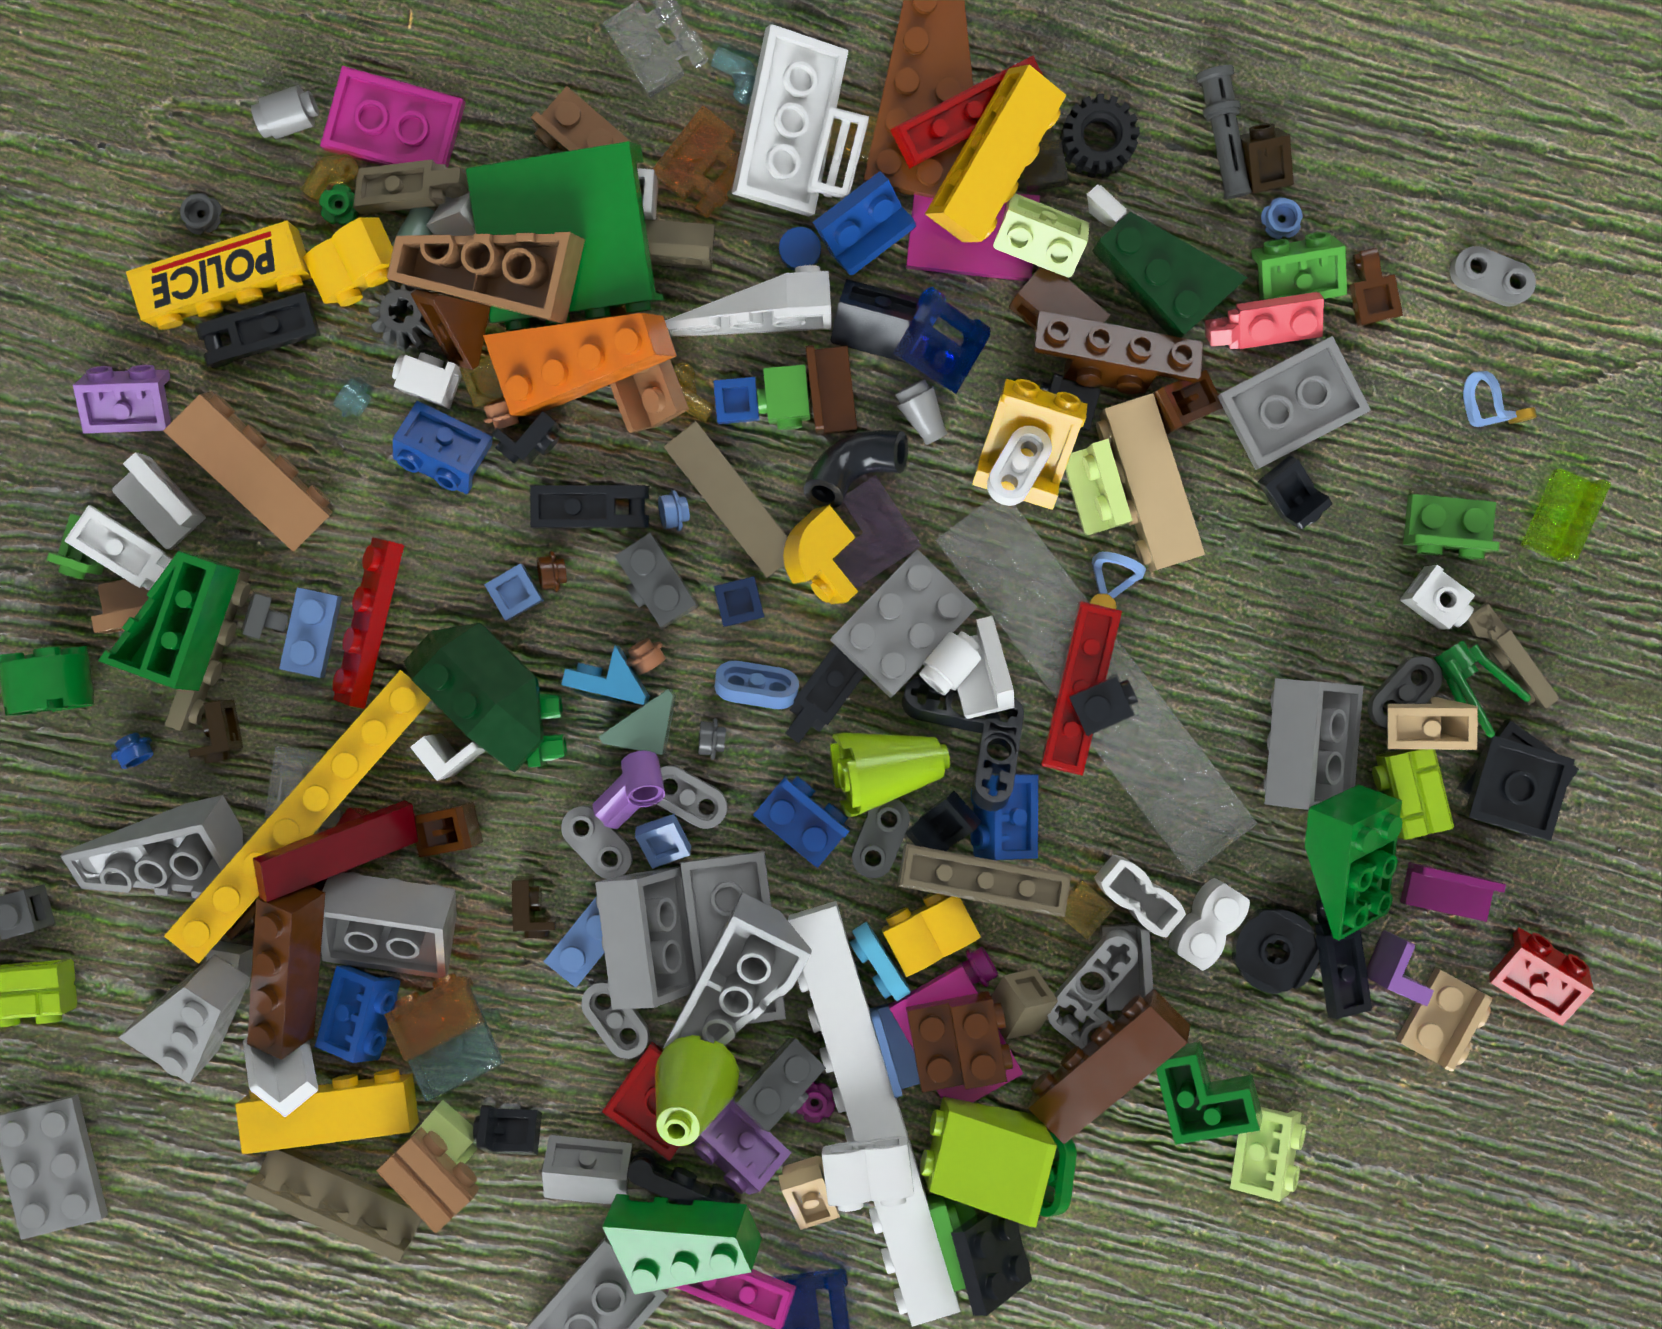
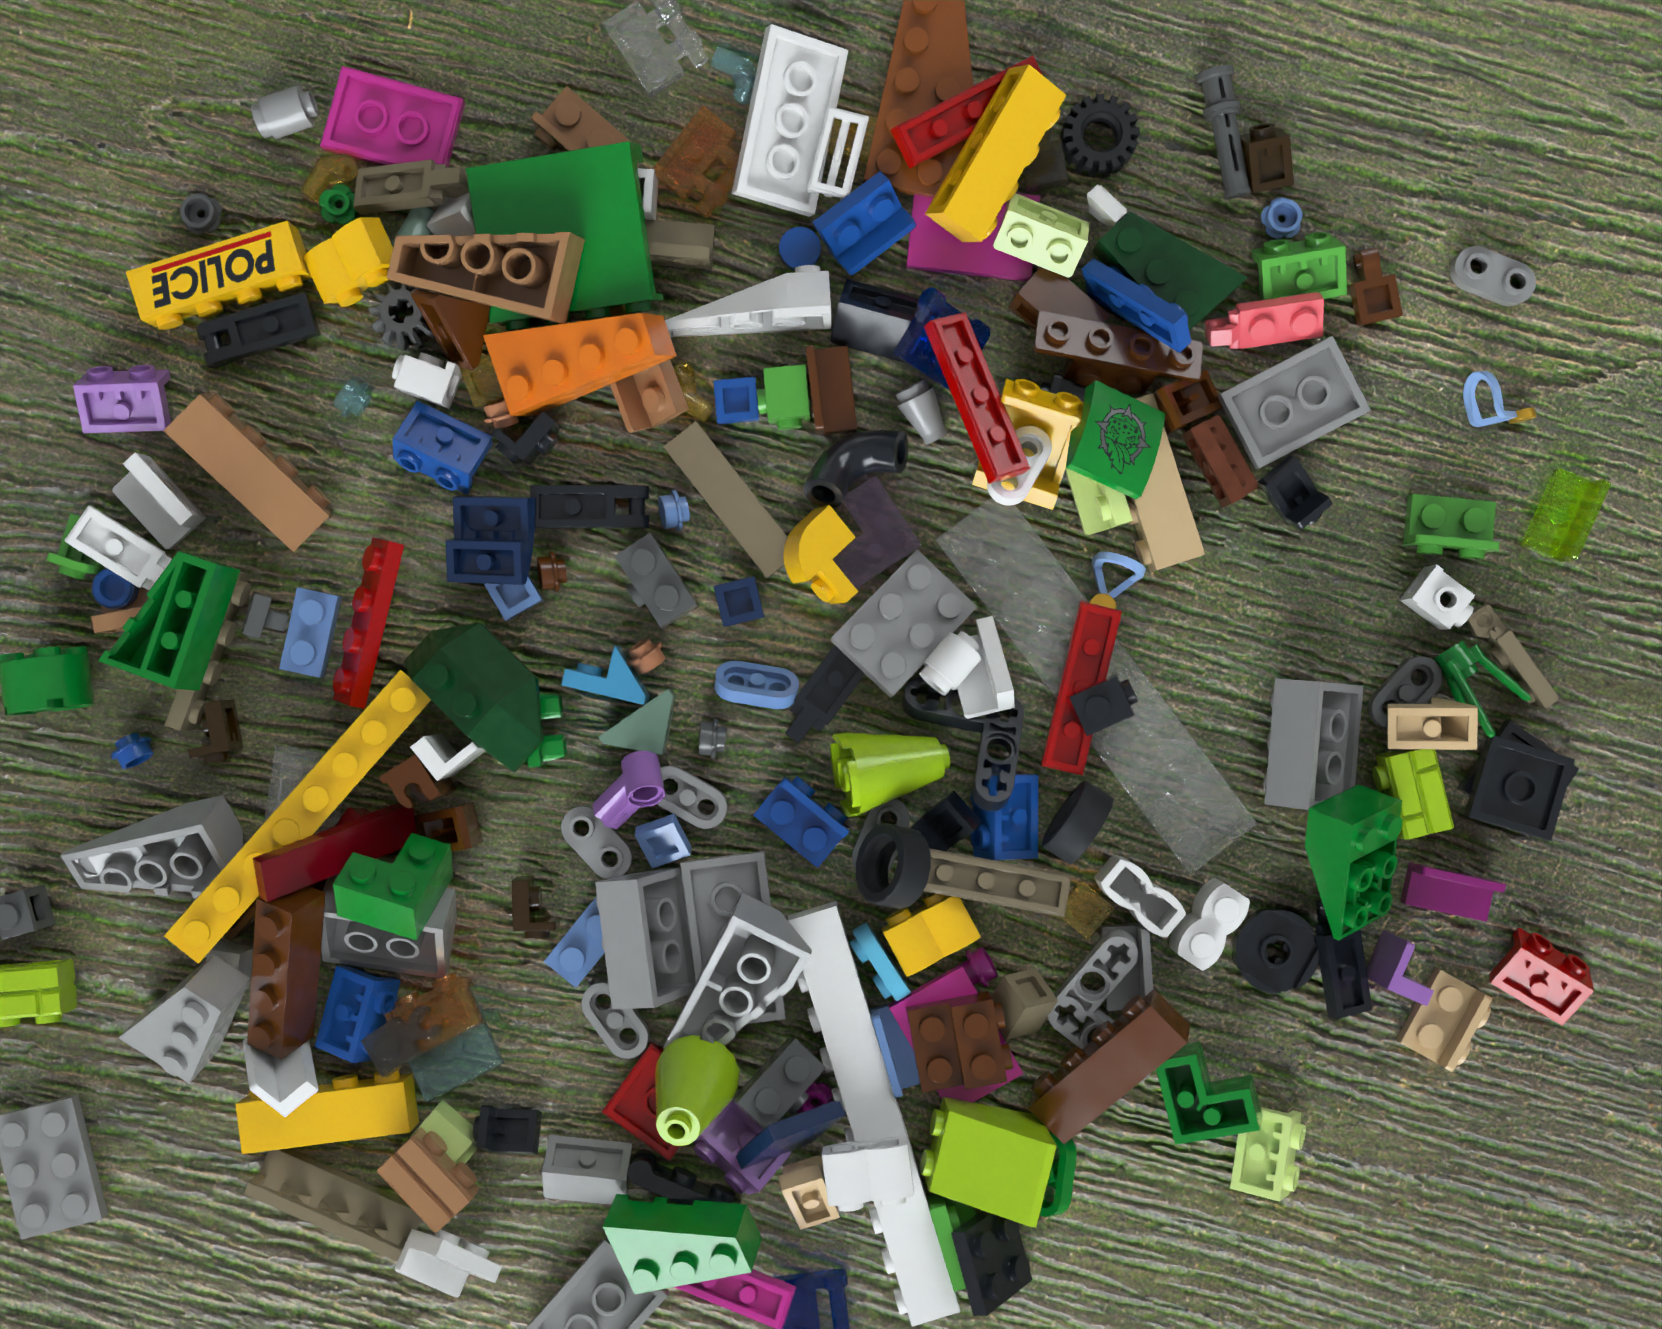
none -> blue tile [92,568,139,609]
none -> green brick [333,833,453,941]
none -> clear smoke plate [361,1006,444,1077]
none -> reddish brown hinge [379,754,457,808]
none -> white bracket [395,1229,502,1297]
none -> dark blue slope [445,496,535,585]
none -> dark blue tile [736,1100,846,1170]
none -> black tyre [856,823,931,909]
none -> red tile [924,312,1031,484]
none -> black tyre [1042,780,1114,864]
none -> green slope [1066,380,1165,499]
none -> blue plate [1081,258,1191,353]
none -> copper bracket [1181,415,1259,508]

